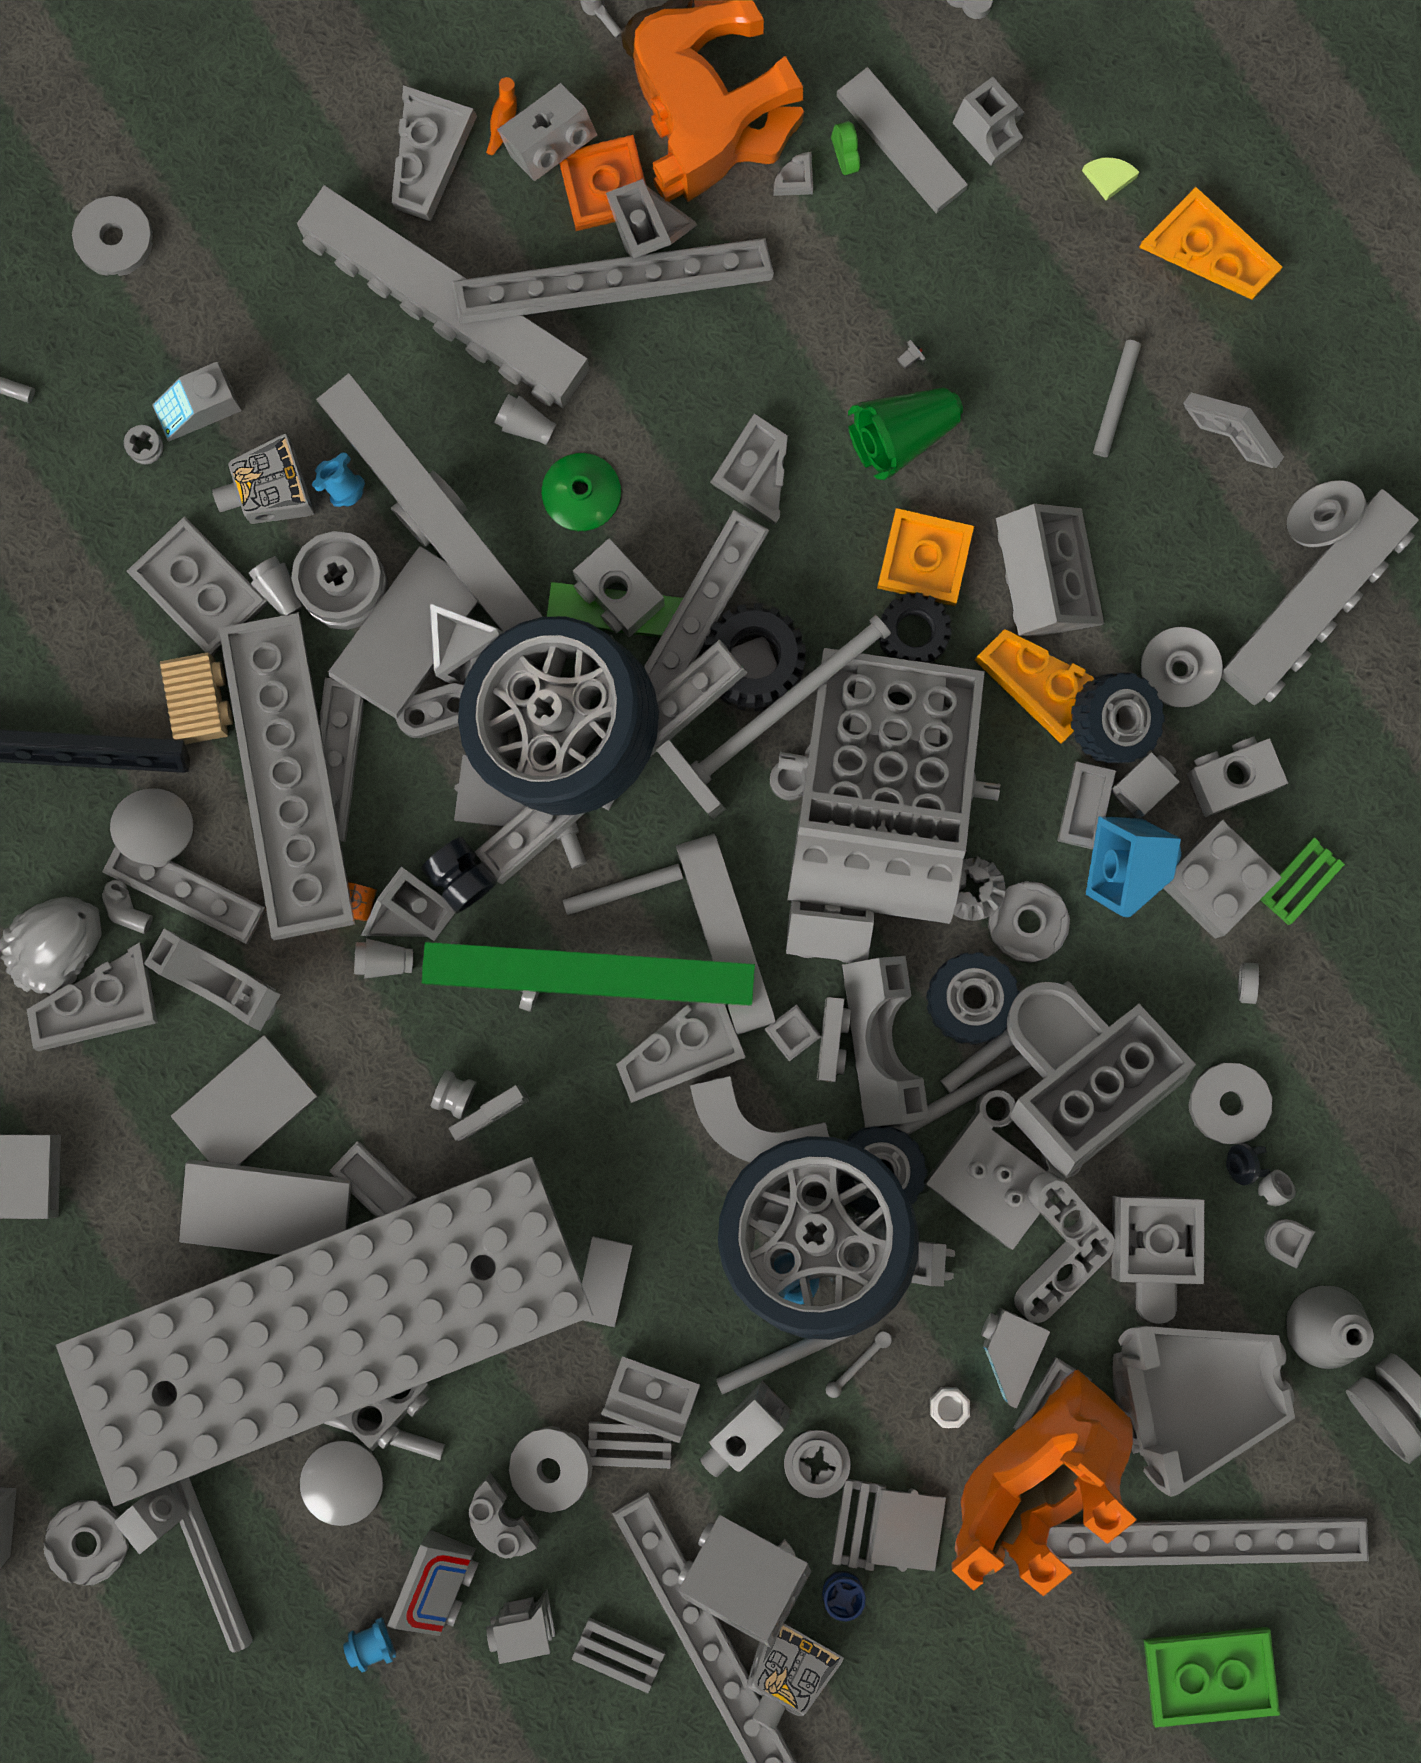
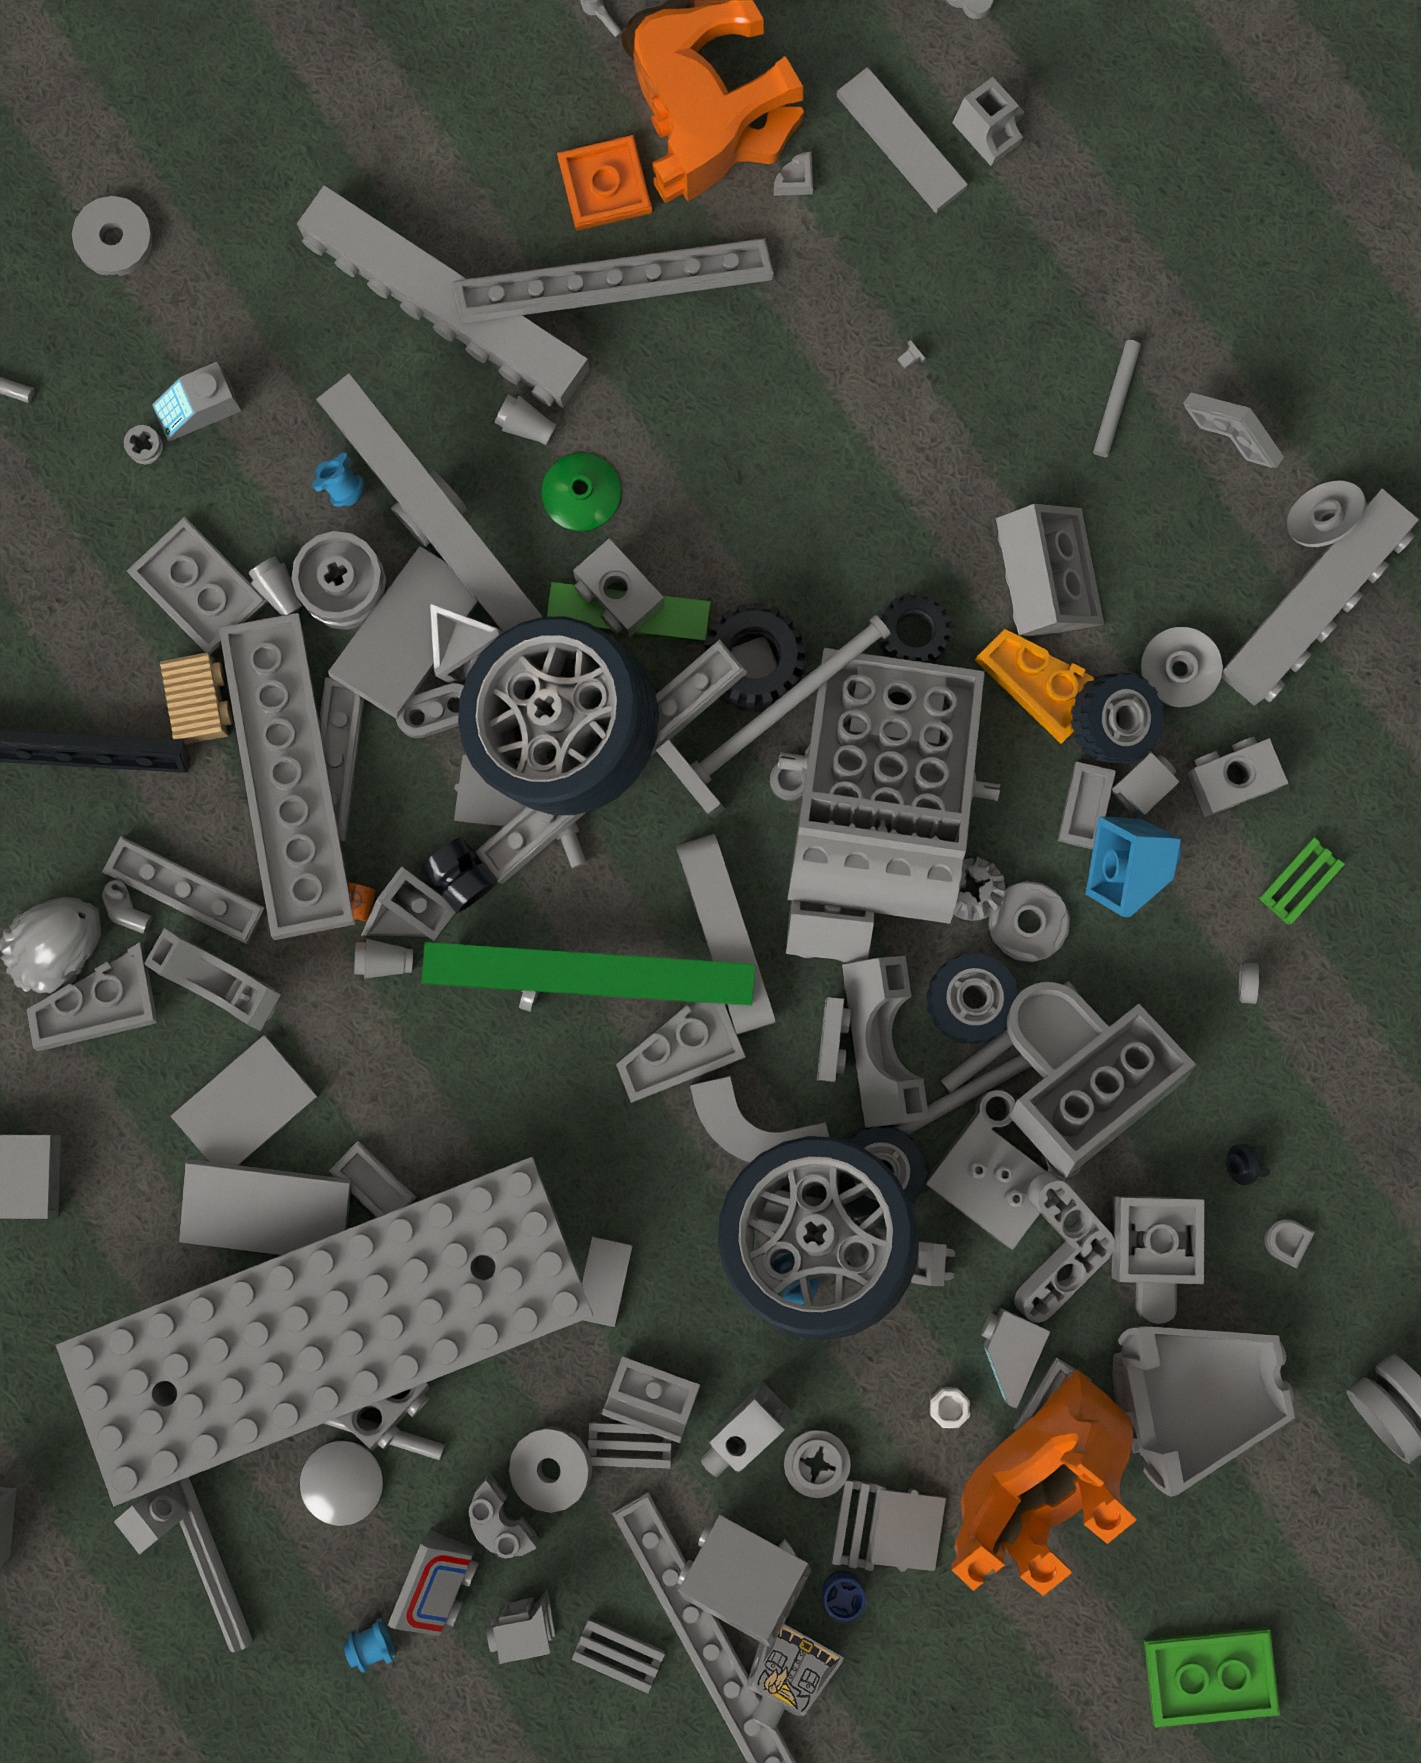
light grey tile [44,1500,129,1586] -> none
light grey dish [110,788,193,867] -> none
light grey torso [212,434,314,524] -> none
light grey wing [391,85,477,221] -> none
light grey wheel [431,1070,477,1119] -> none
light grey tile [448,1085,530,1141] -> none
orange bar [486,77,517,155] -> none
light grey brick [497,83,597,181] -> none
light grey bar [563,864,683,915] -> none
light grey tile [602,510,769,811] -> none
light grey slope [606,179,697,259] -> none
light grey wing [710,413,788,524] -> none
light grey bar [716,1326,872,1395] -> none
light grey tile [764,1004,821,1061] -> none
light grey hinge [825,1331,892,1398] -> none
bright green tile [831,121,860,176] -> none
green cone [848,387,963,480] -> none
light orange plate [877,508,974,606] -> none
light grey tile [1047,1516,1369,1567] -> none
yellowish green tile [1082,158,1139,201] -> none
light orange wing [1139,187,1283,300] -> none
light grey brick [1163,820,1282,939] -> none
light grey tile [1189,1063,1272,1144] -> none
light grey hinge [1258,1170,1296,1207] -> none
light grey cone [1286,1286,1374,1369] -> none

